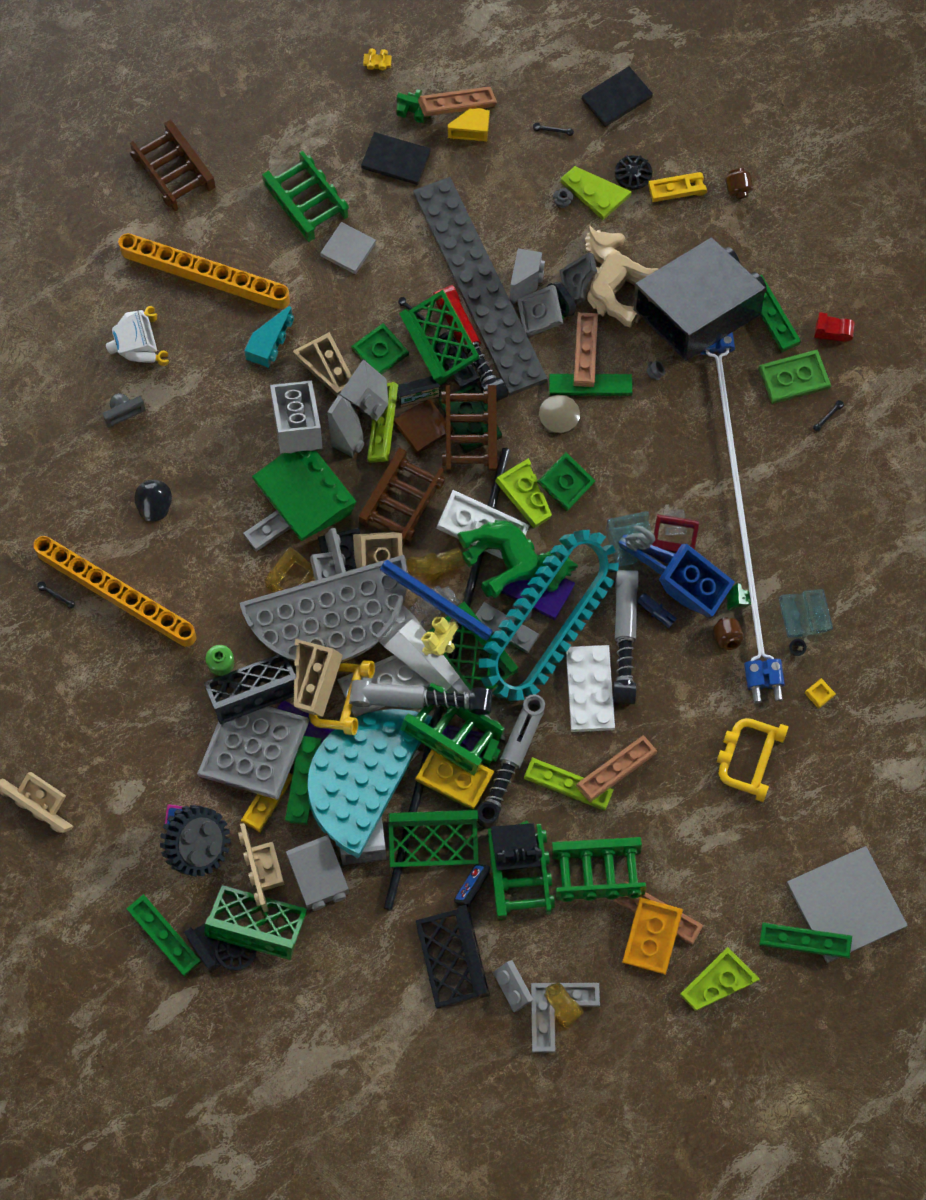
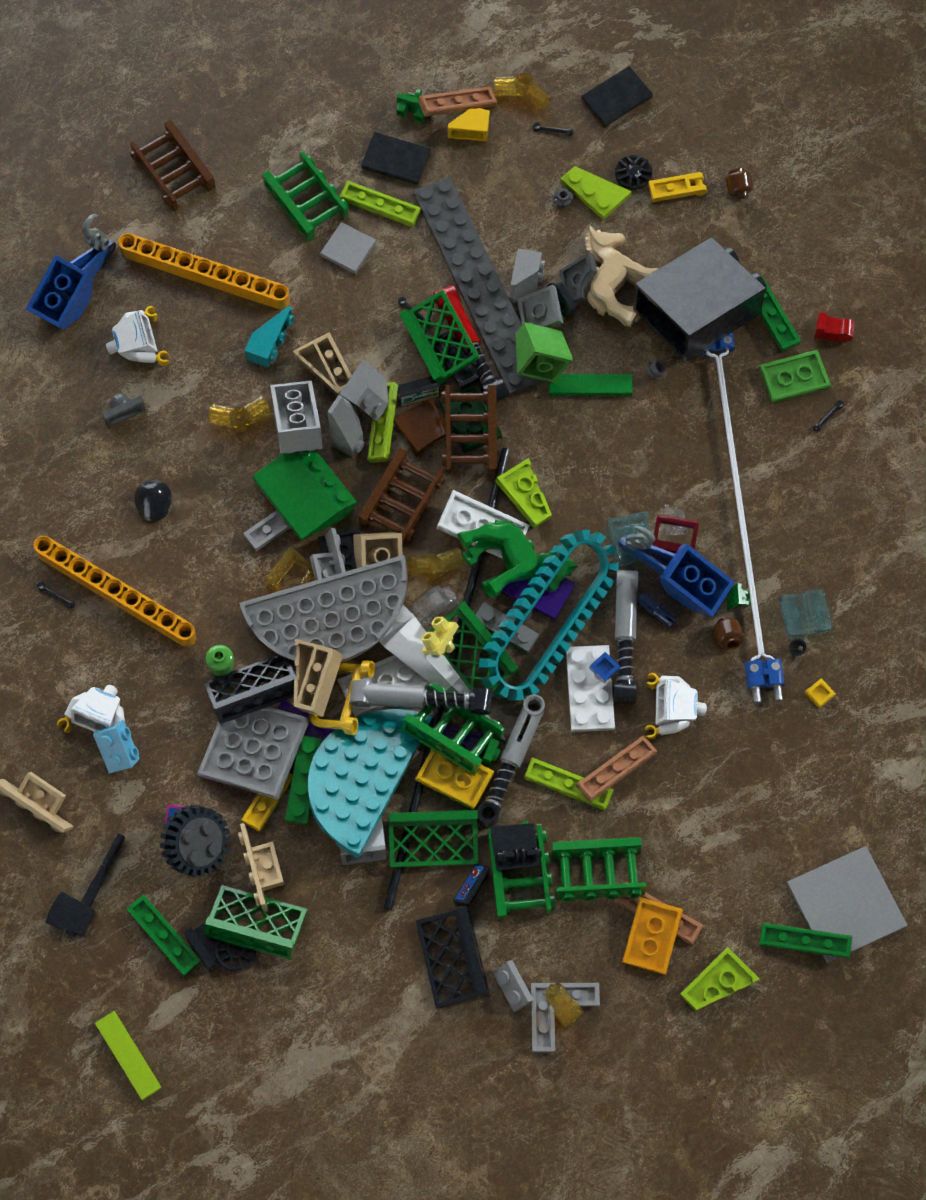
light grey slope [286,835,349,911] -> none
green tile [351,323,409,375] -> none
yellow piece [363,49,392,71] -> none
blue axle [380,560,493,640] -> none
green tile [537,452,596,511] -> none
dark tan dish [539,395,580,433] -> none
nougat tile [573,312,598,387] -> none
yellow bar [717,718,789,803] -> none
none -> blue slope [26,214,116,330]
none -> black piece [45,833,125,937]
none -> white torso [57,685,125,733]
none -> medium azure bracket [93,720,139,773]
none -> lime tile [95,1011,162,1101]
none -> clear yellow piece [207,396,272,432]
none -> lime tile [339,180,421,228]
none -> clear yellow piece [494,73,551,111]
none -> bright green slope [515,322,573,383]
none -> blue plate [589,652,620,683]
none -> white torso [645,673,707,740]

